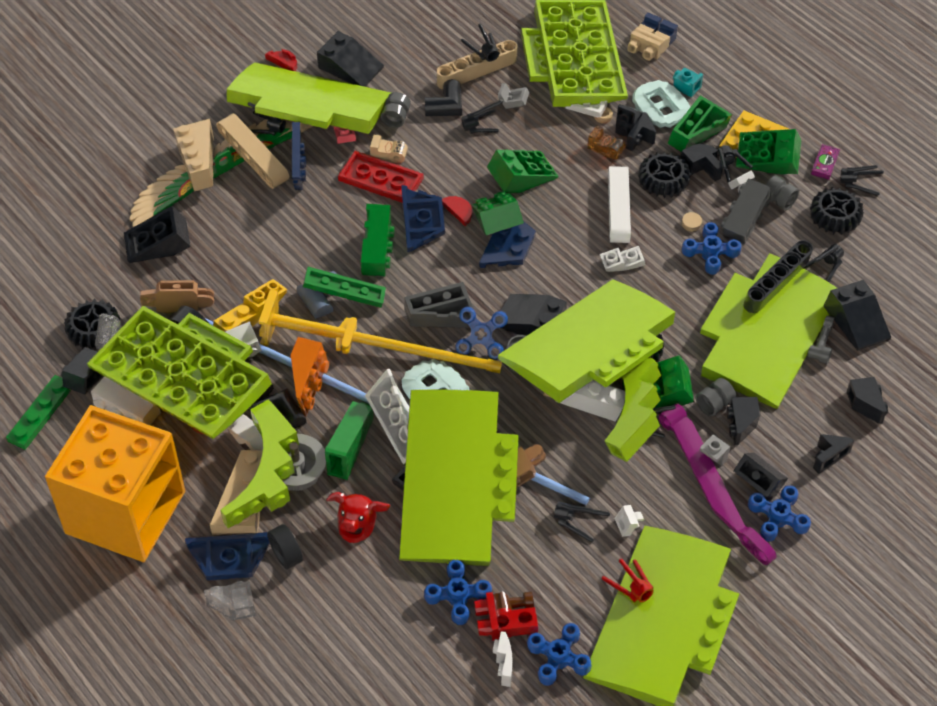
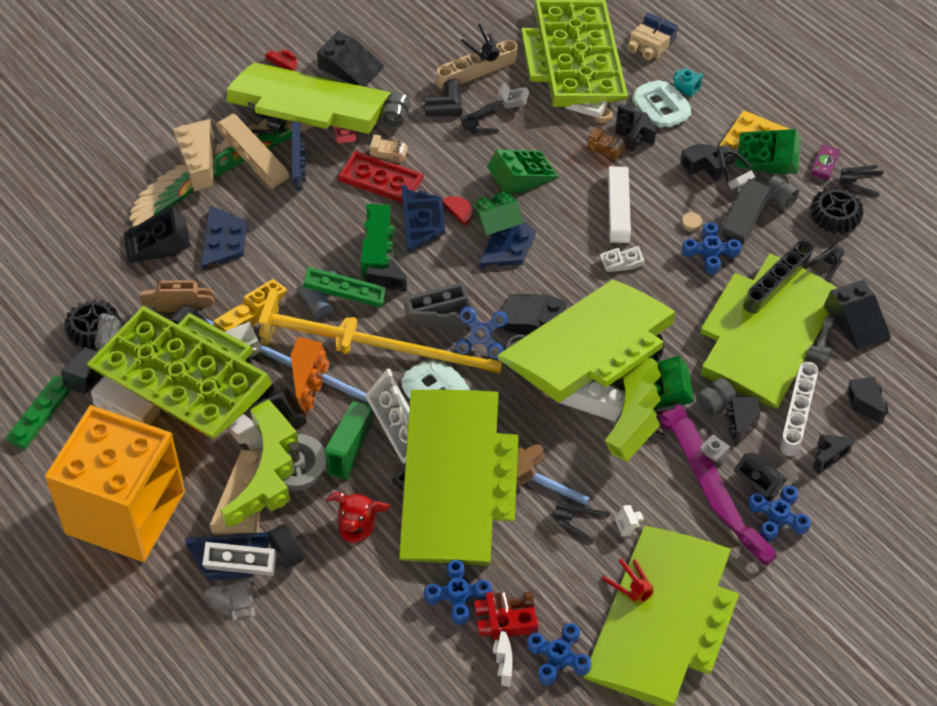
black gear [638,152,691,198] -> none
green wedge [667,95,732,152] -> none
none -> dark blue wing [201,206,248,270]
none -> white brick [202,542,277,576]
none -> black slope [366,259,407,291]
none -> white beam [780,362,818,456]

